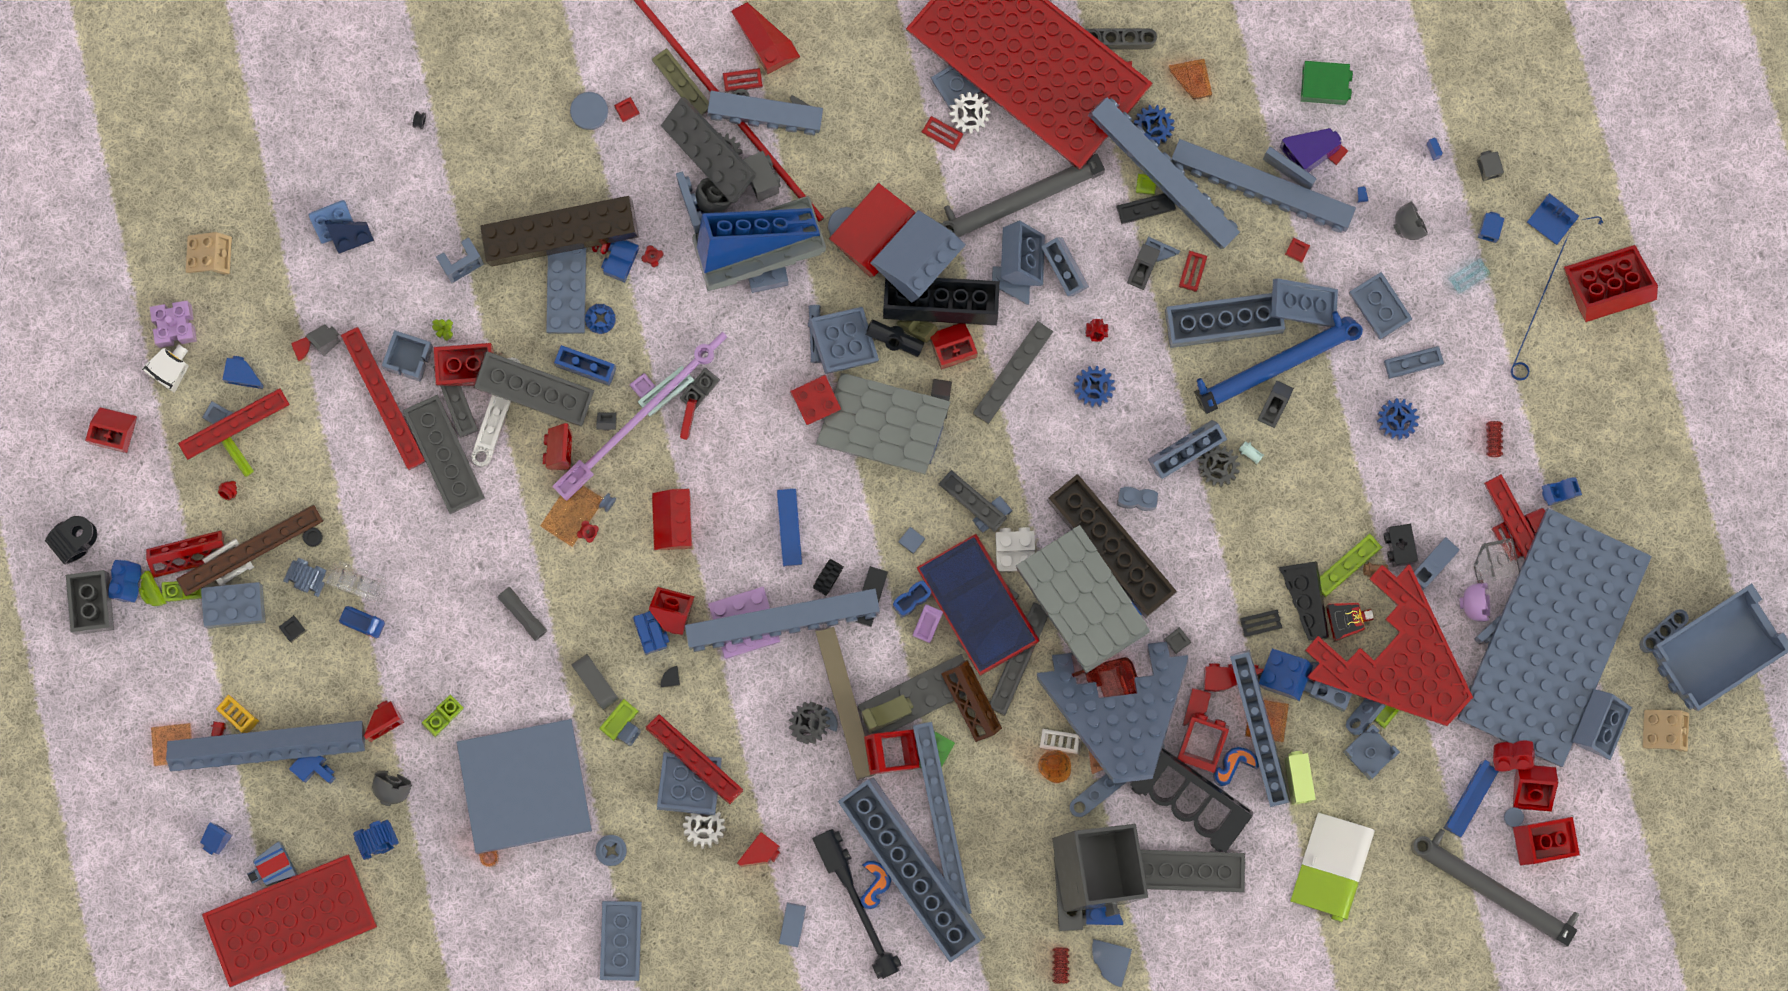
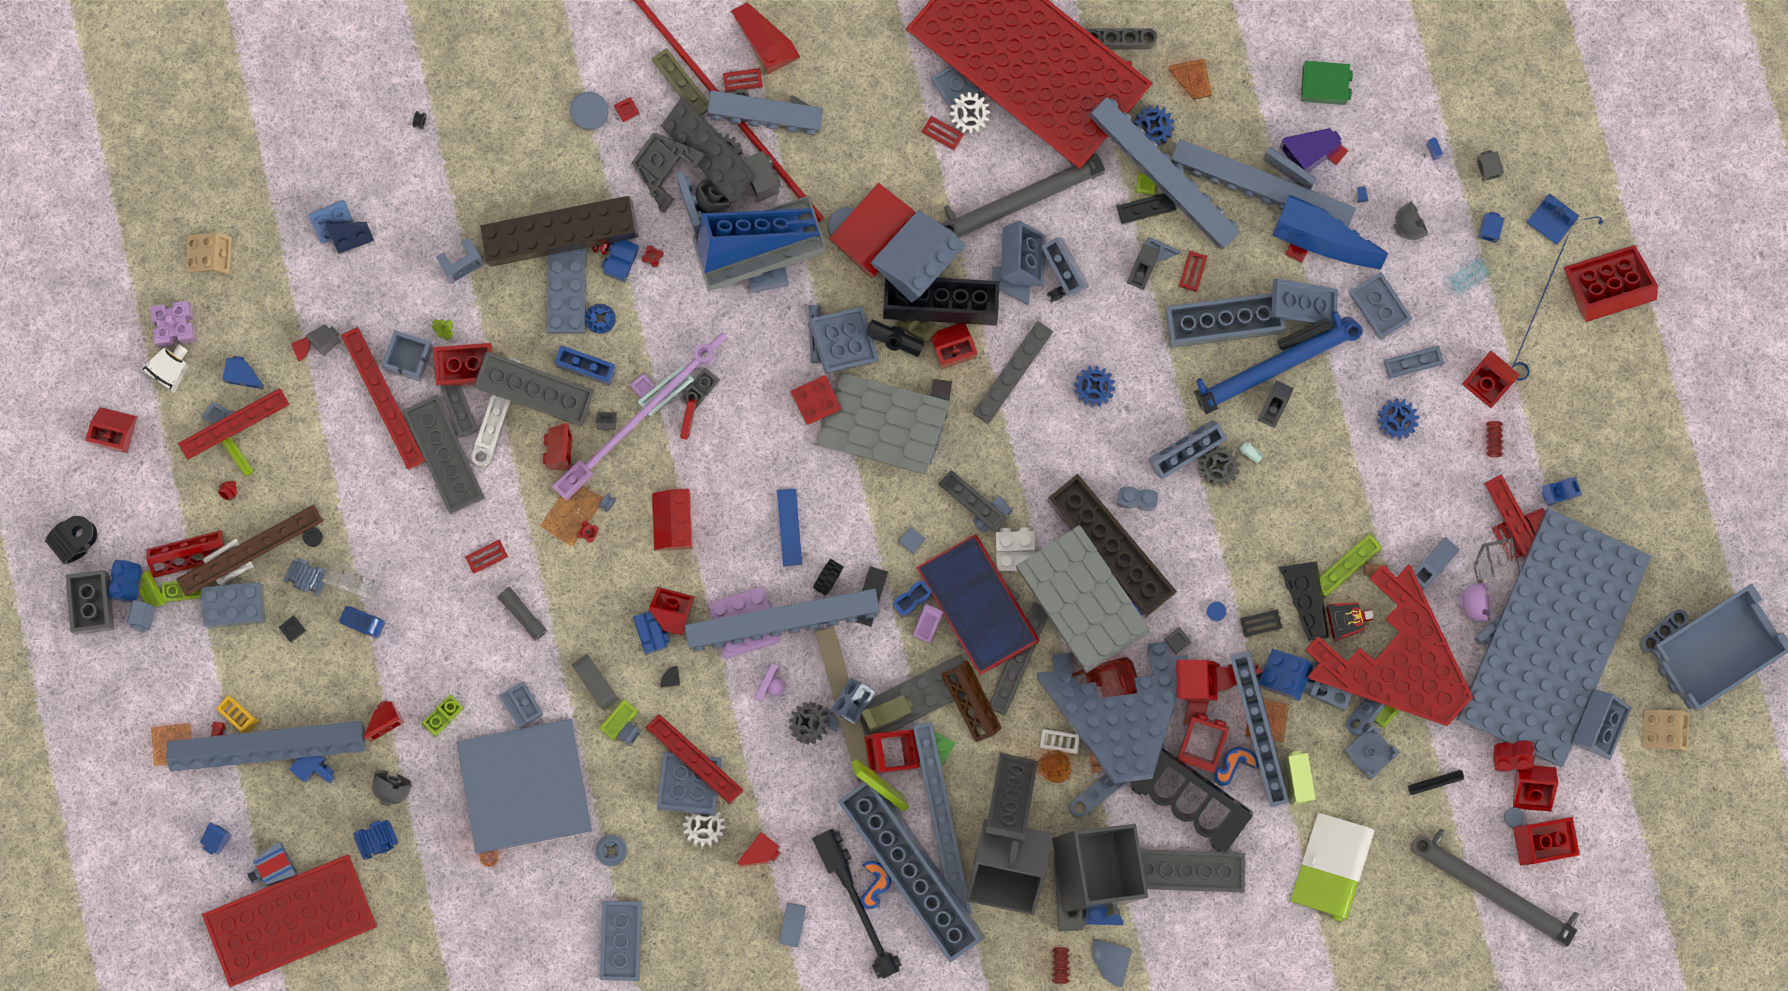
red gear [1086,319,1109,342] -> none
black brick [1384,523,1418,567] -> none
blue fence [1444,760,1499,838] -> none
none -> sand blue brick [127,600,156,633]
none -> red tile [465,539,508,574]
none -> sand blue plate [499,681,543,729]
none -> dark grey wing [632,133,707,212]
none -> lavender tile [755,663,785,702]
none -> sand blue brick [831,677,875,725]
none -> lime tile [851,759,909,812]
none -> dark grey piece [966,819,1053,916]
none -> dark grey plate [985,753,1038,841]
none -> black bush [1047,286,1066,303]
none -> red slope [1175,660,1218,702]
none -> blue tile [1207,602,1226,622]
none -> blue wedge [1272,195,1388,270]
none -> black axle [1277,318,1331,350]
none -> black axle [1408,770,1464,795]
none -> red slope [1462,350,1520,408]

